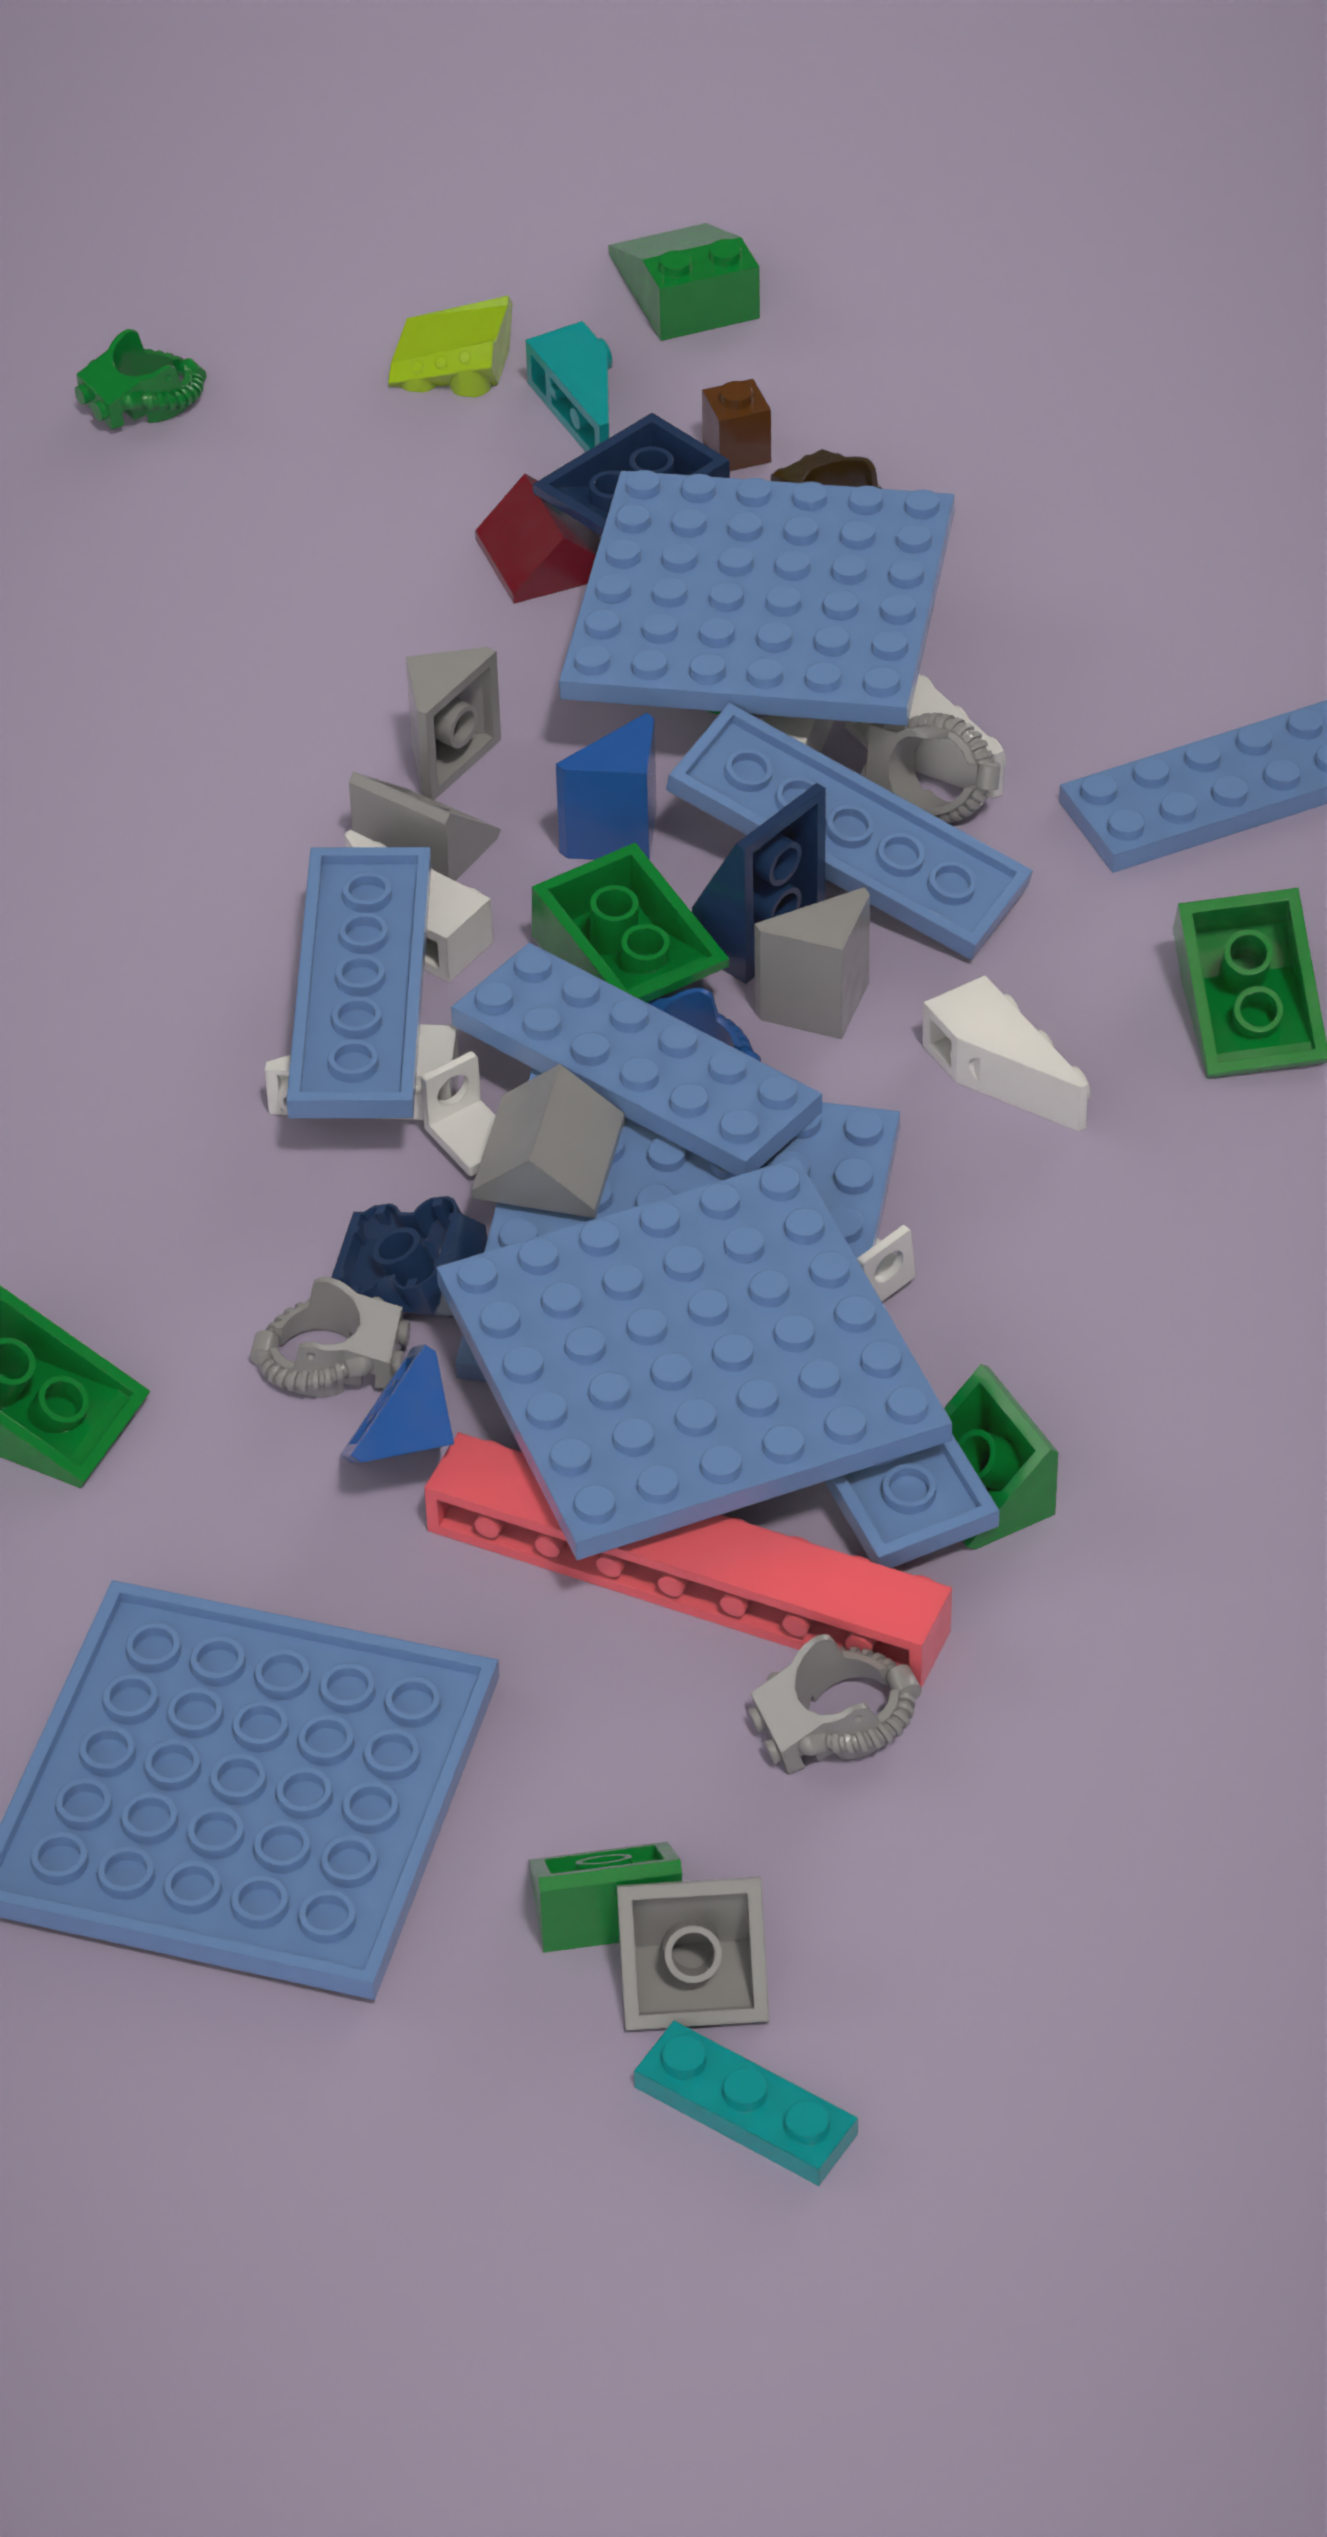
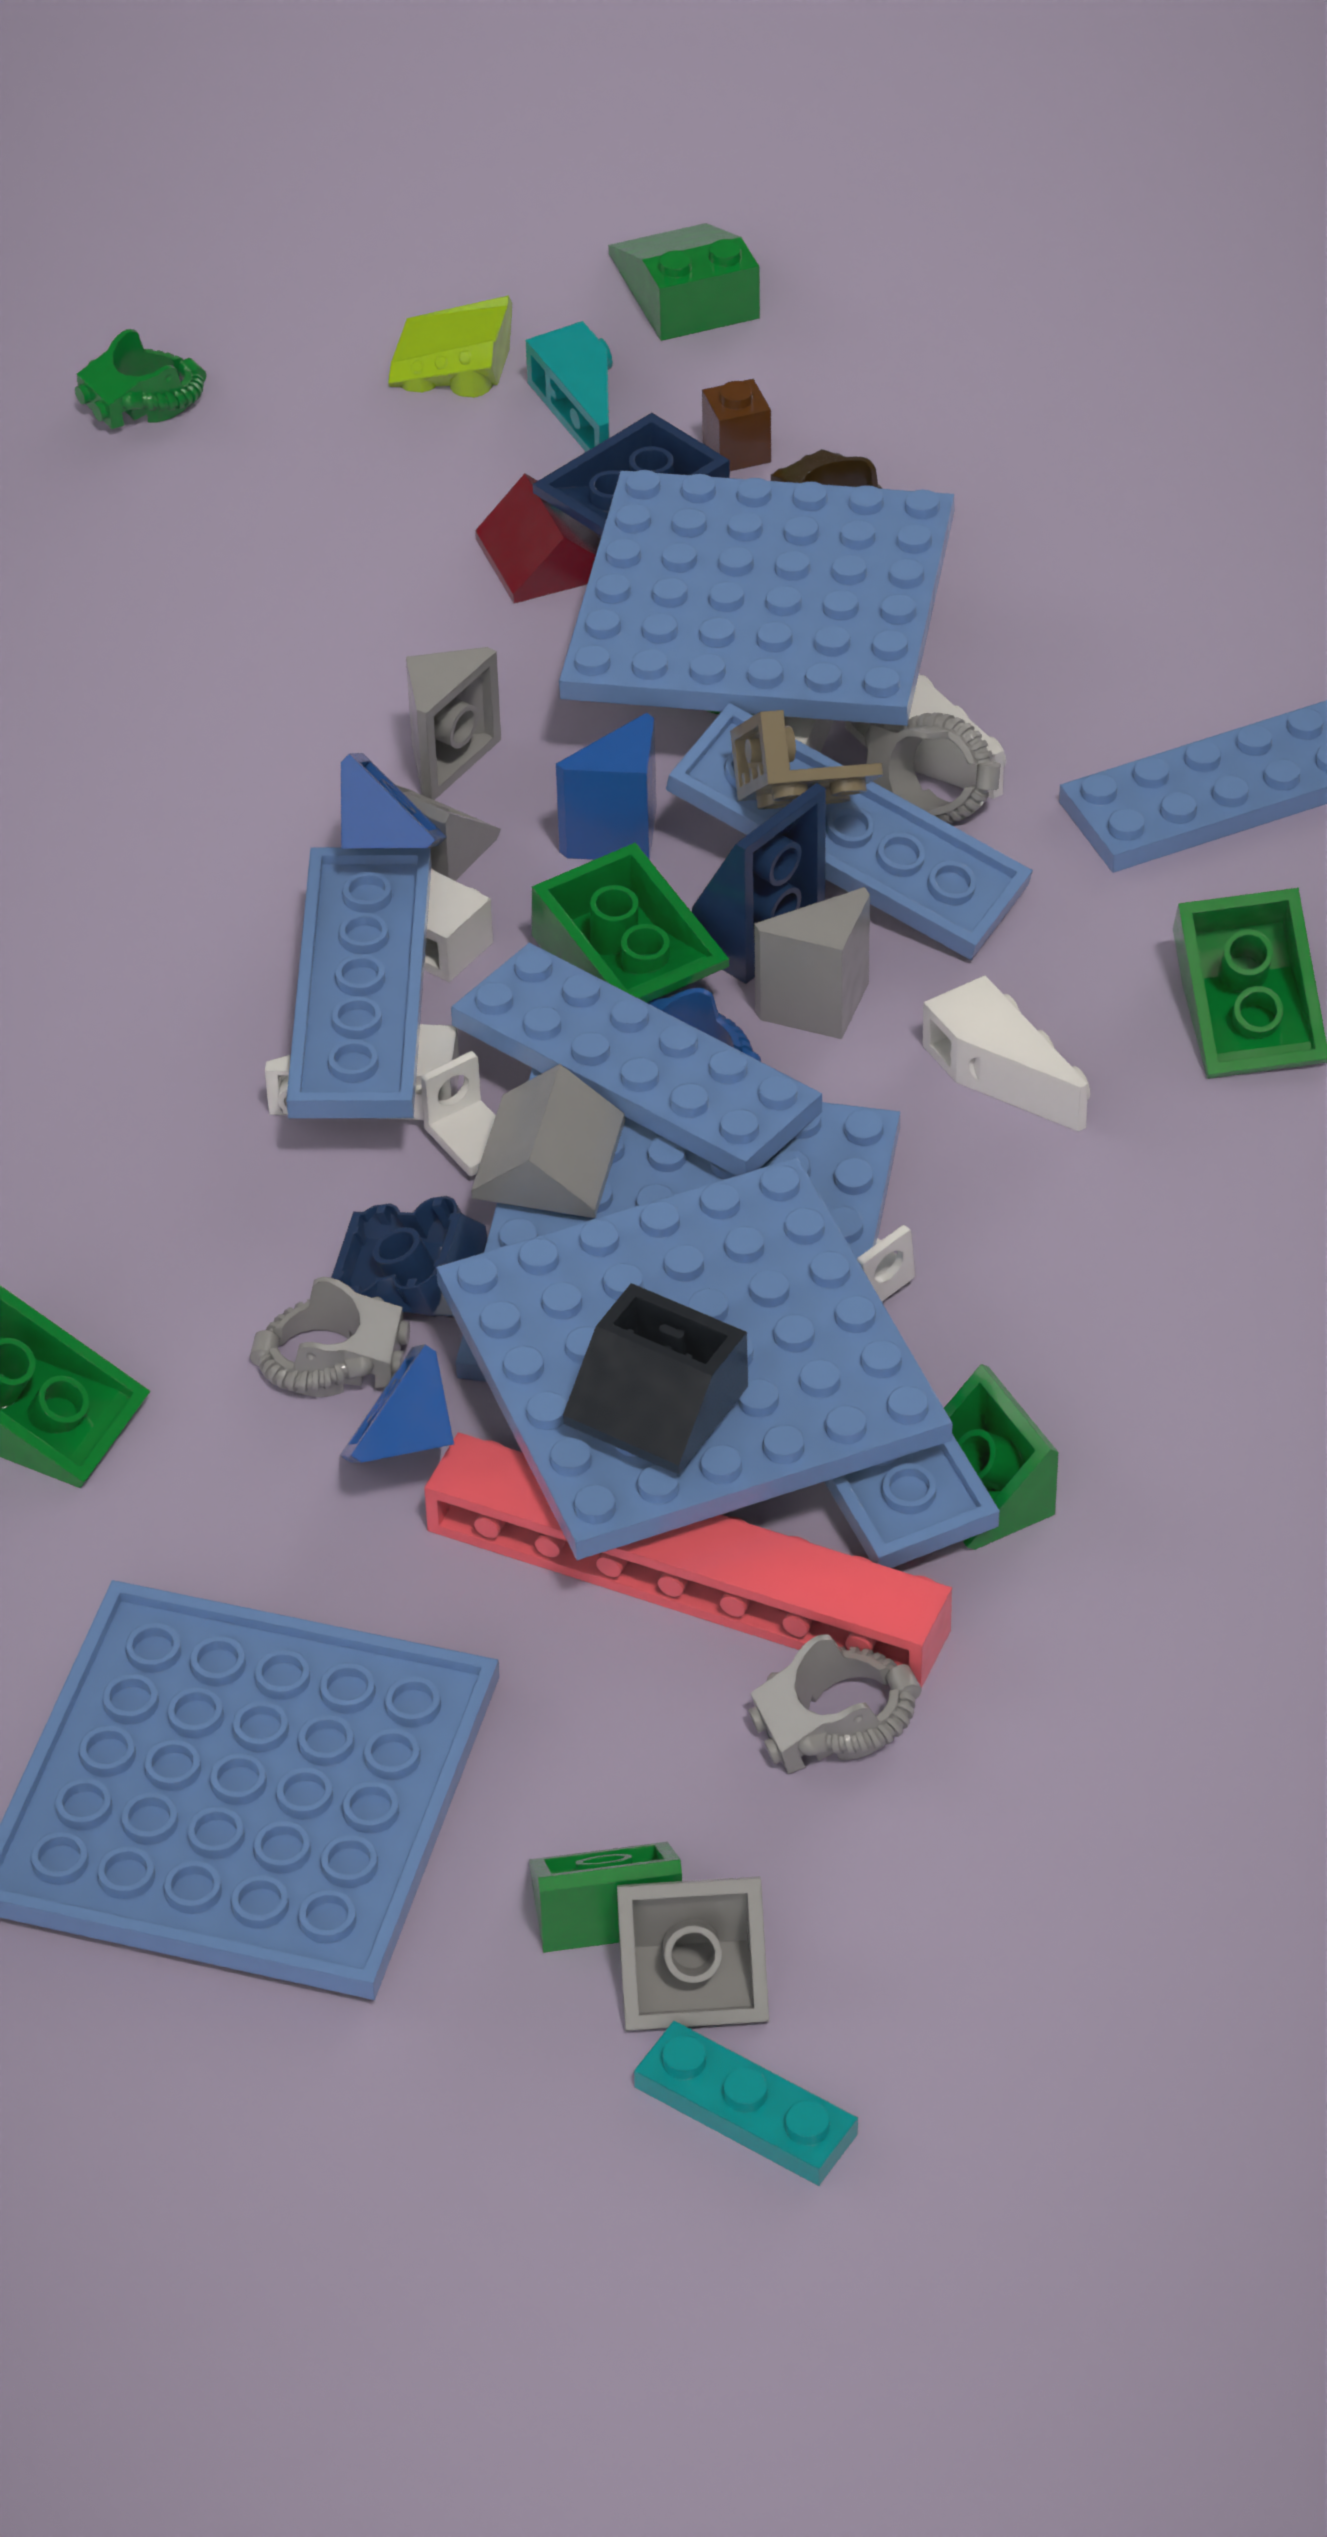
none -> blue slope [341,753,447,849]
none -> black slope [563,1283,748,1474]
none -> dark tan bracket [730,710,883,810]

